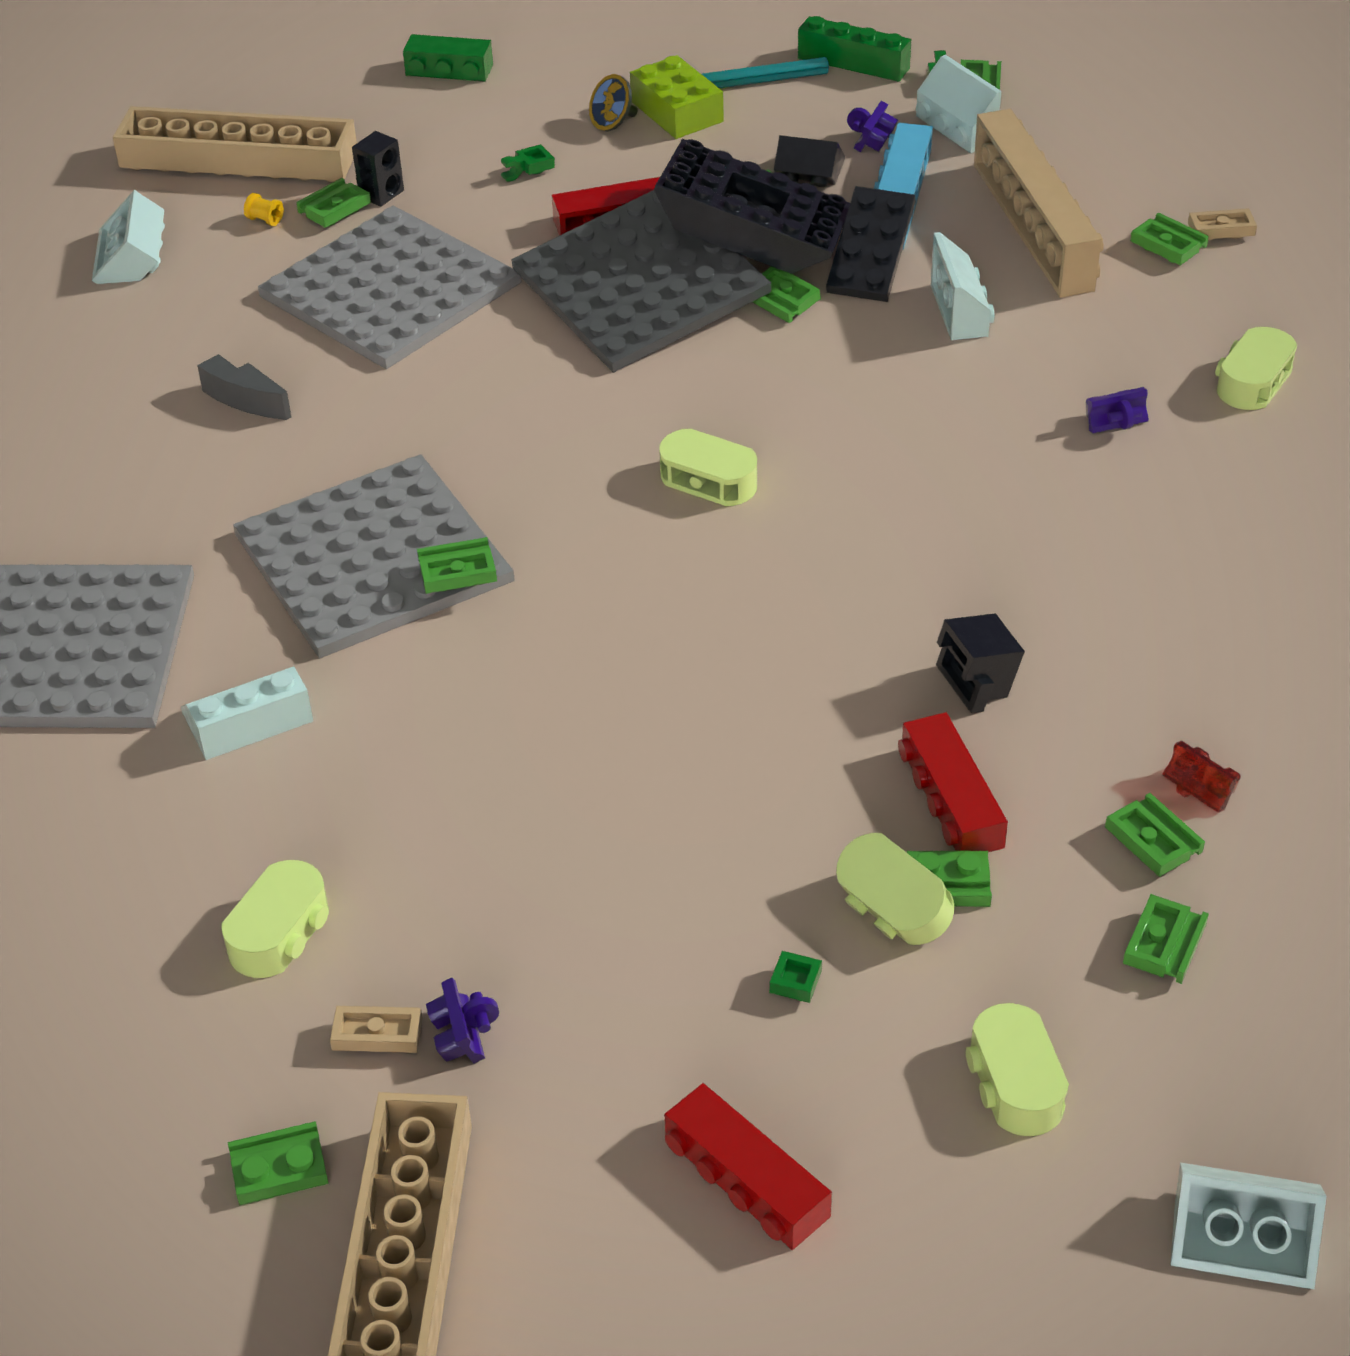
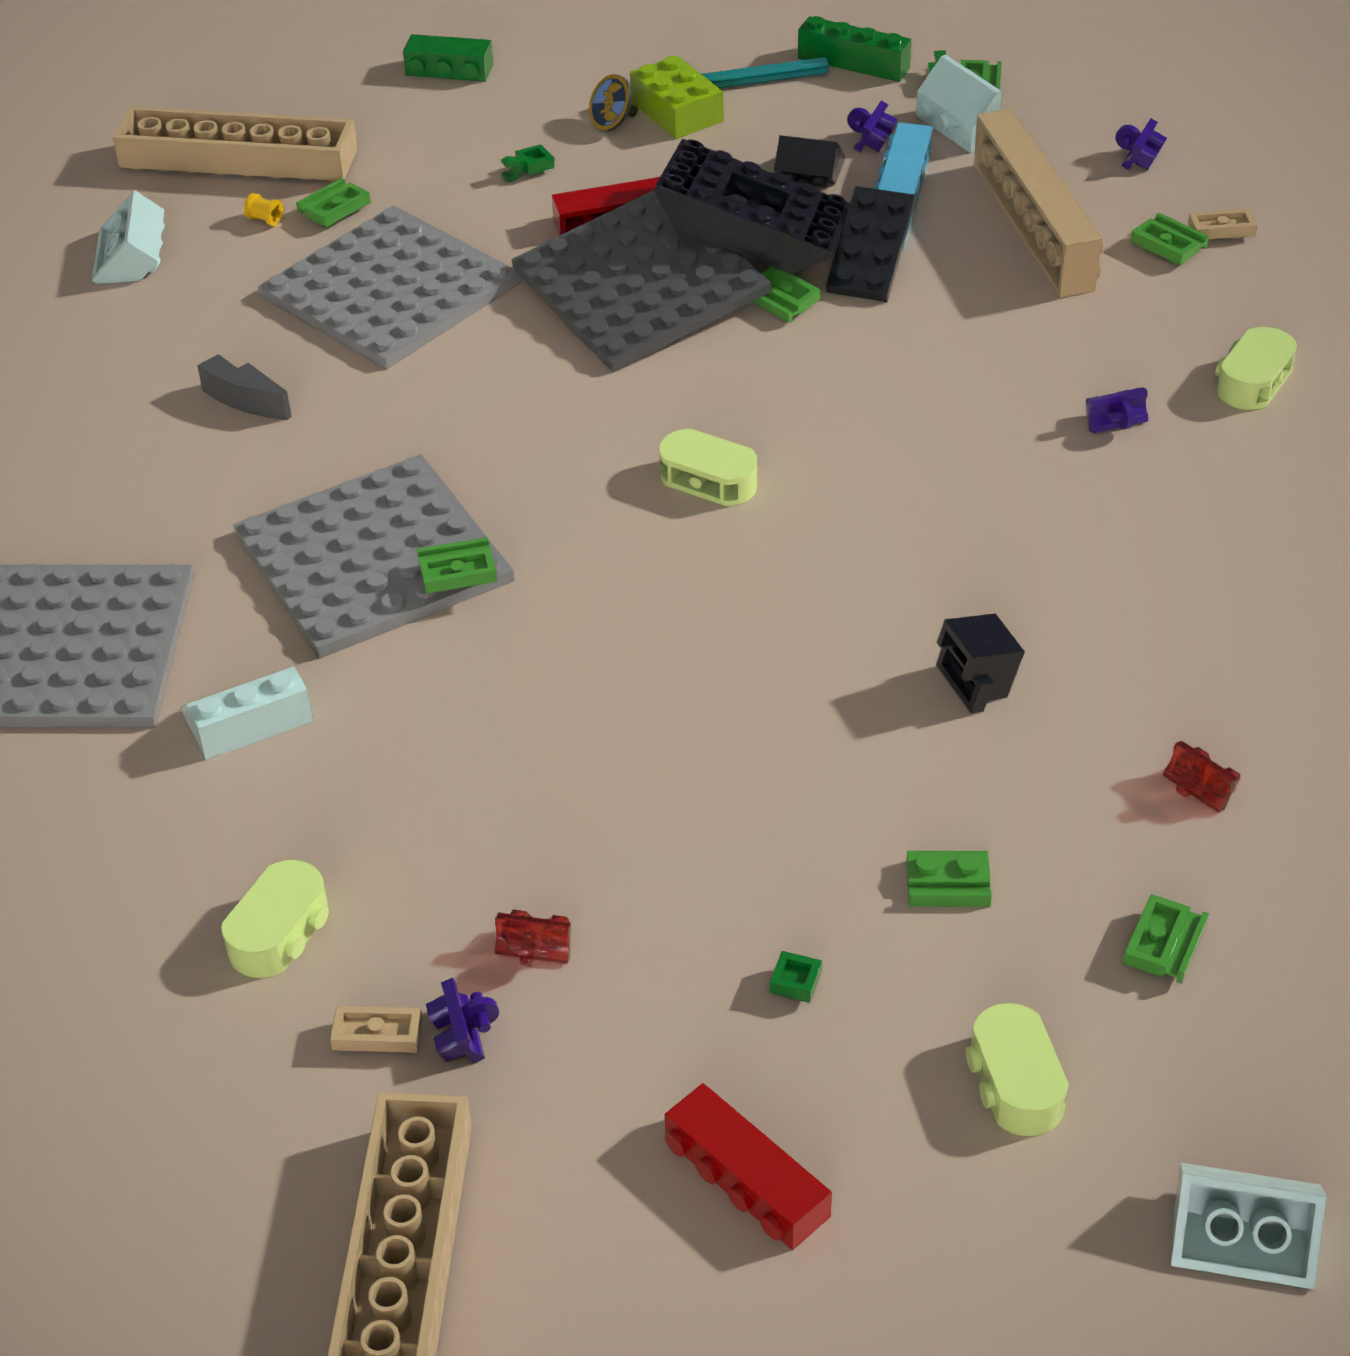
bright green plate [228,1121,329,1206] -> none
black brick [352,131,404,207] -> none
yellowish green brick [836,833,954,945] -> none
red brick [898,712,1008,852] -> none
light aqua slope [931,232,995,340] -> none
bright green plate [1105,793,1205,877] -> none
none -> clear red hips [495,909,571,966]
none -> dark purple hips [1115,118,1167,171]

